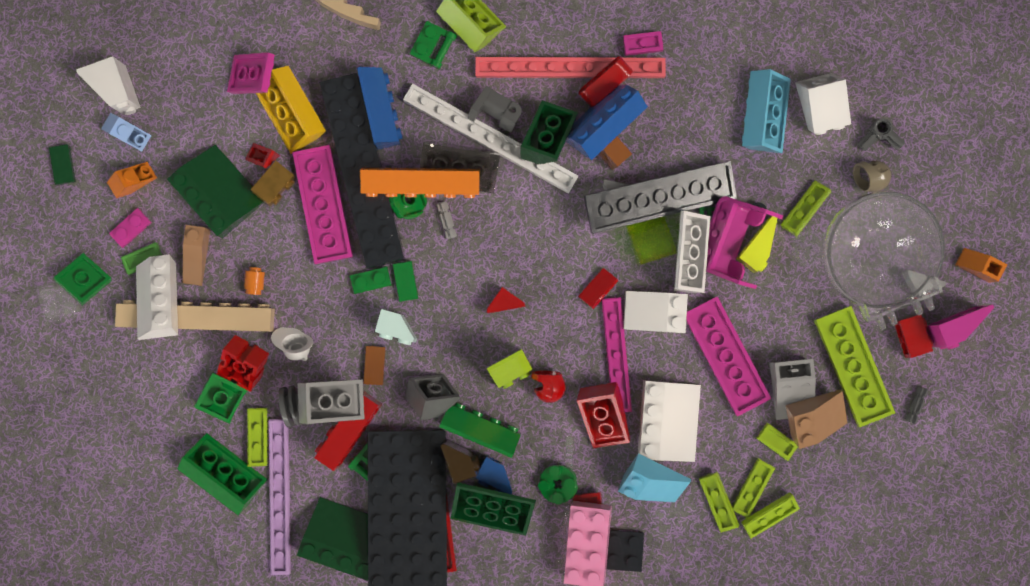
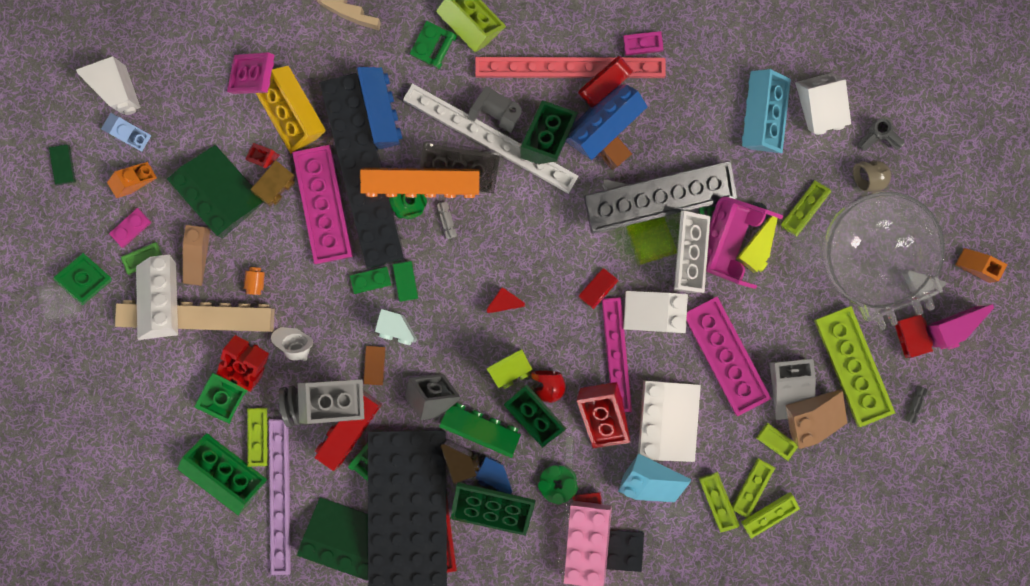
none -> dark green slope [503,384,567,448]

